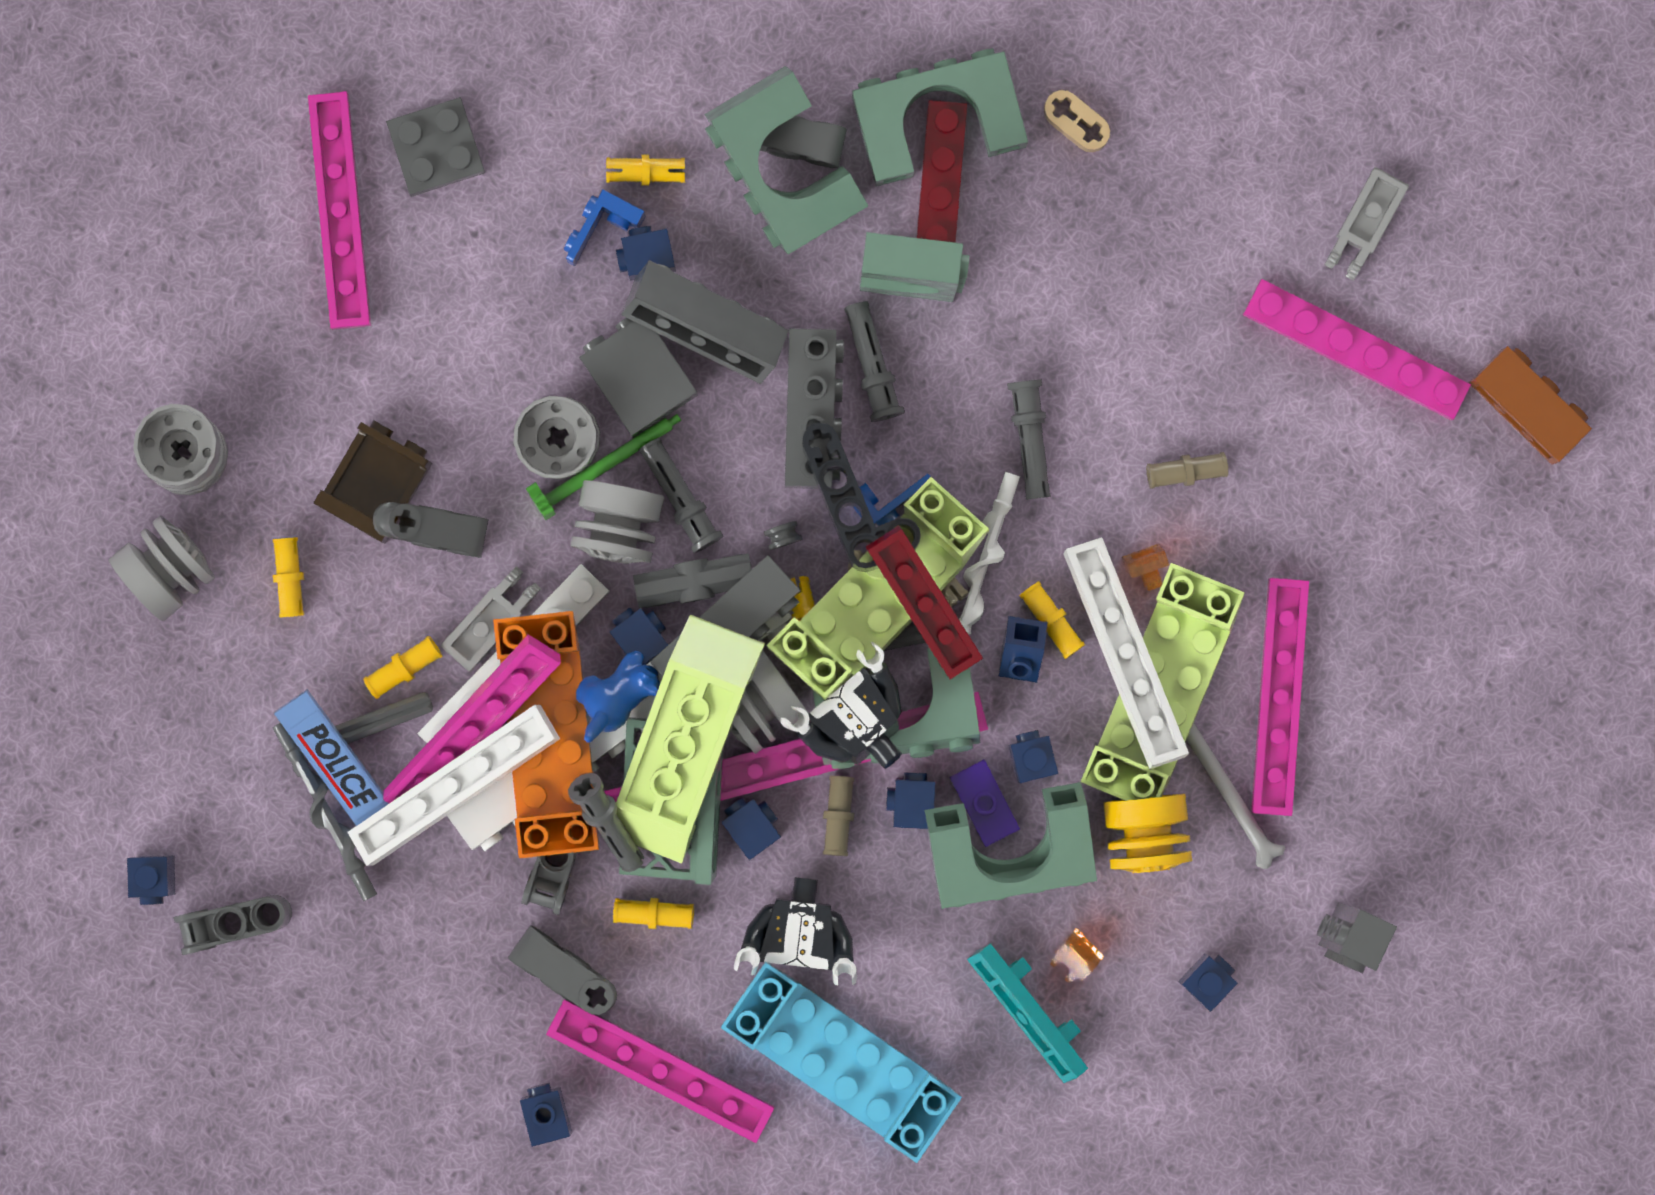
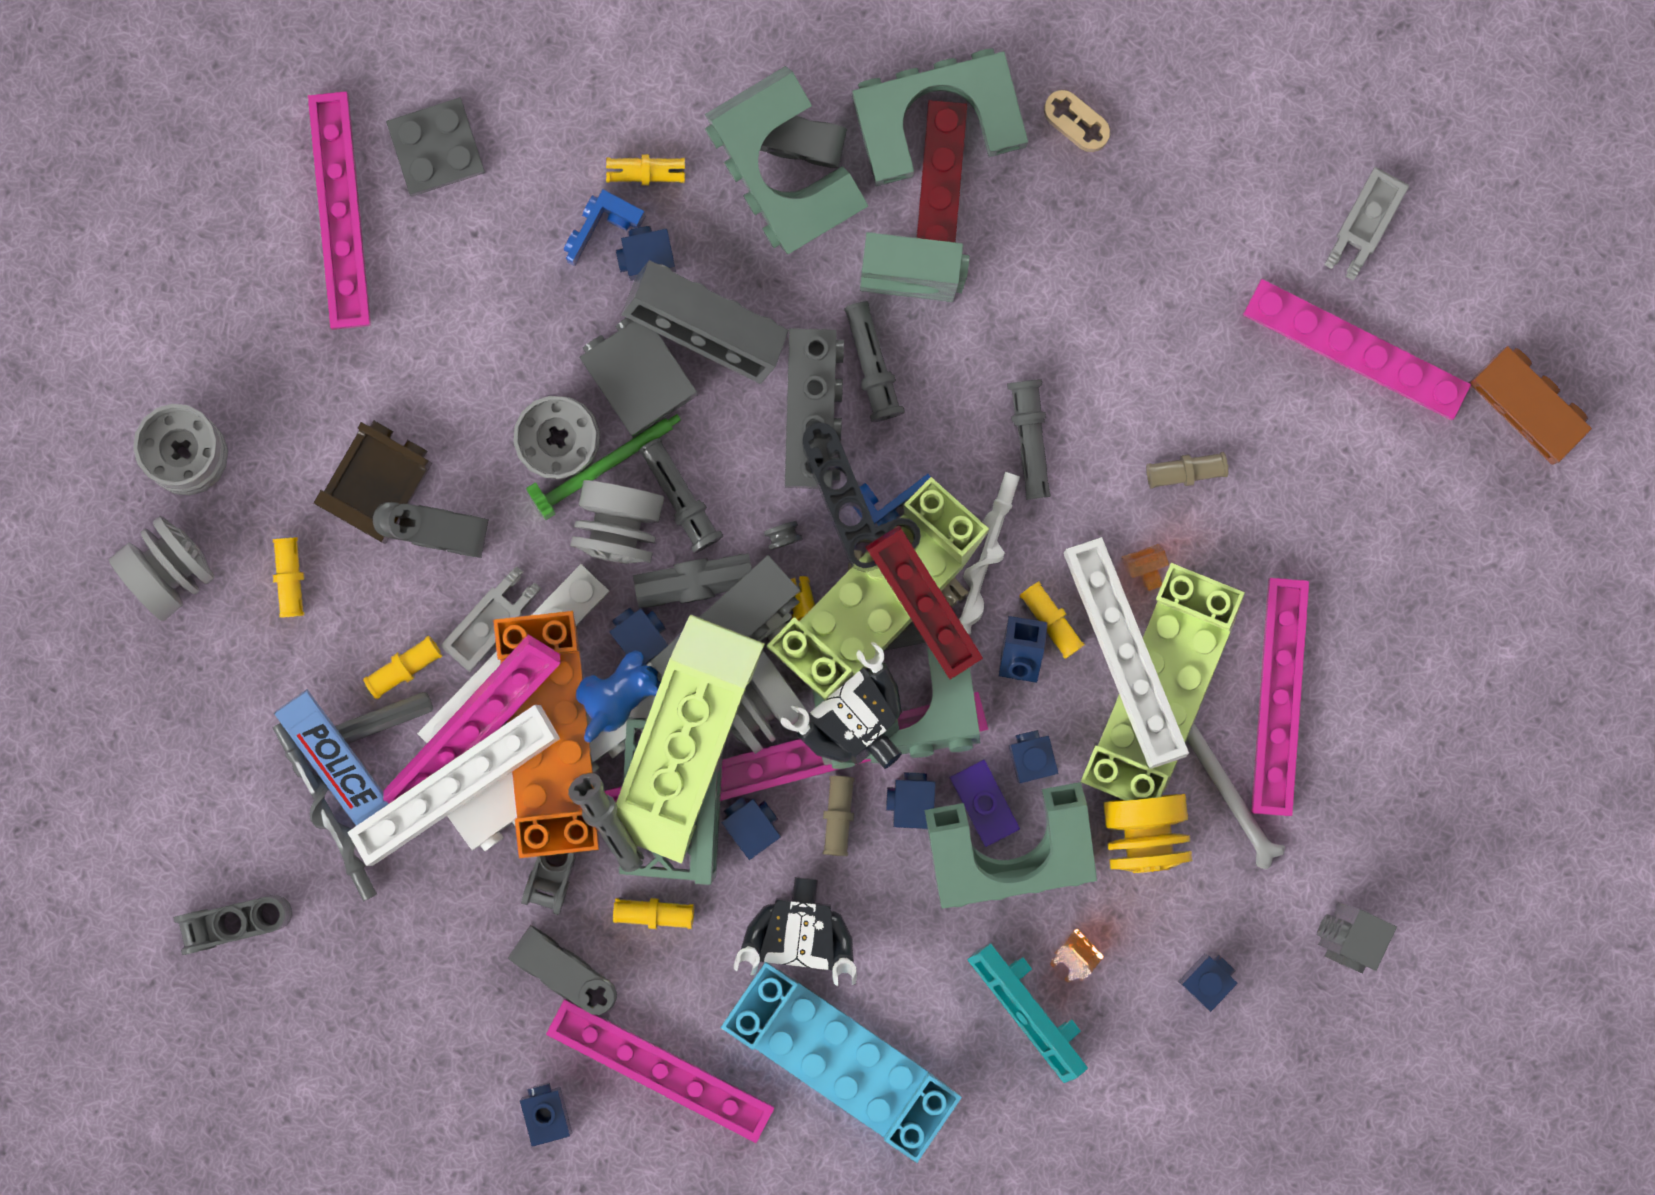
dark blue brick [127,855,176,905] -> none

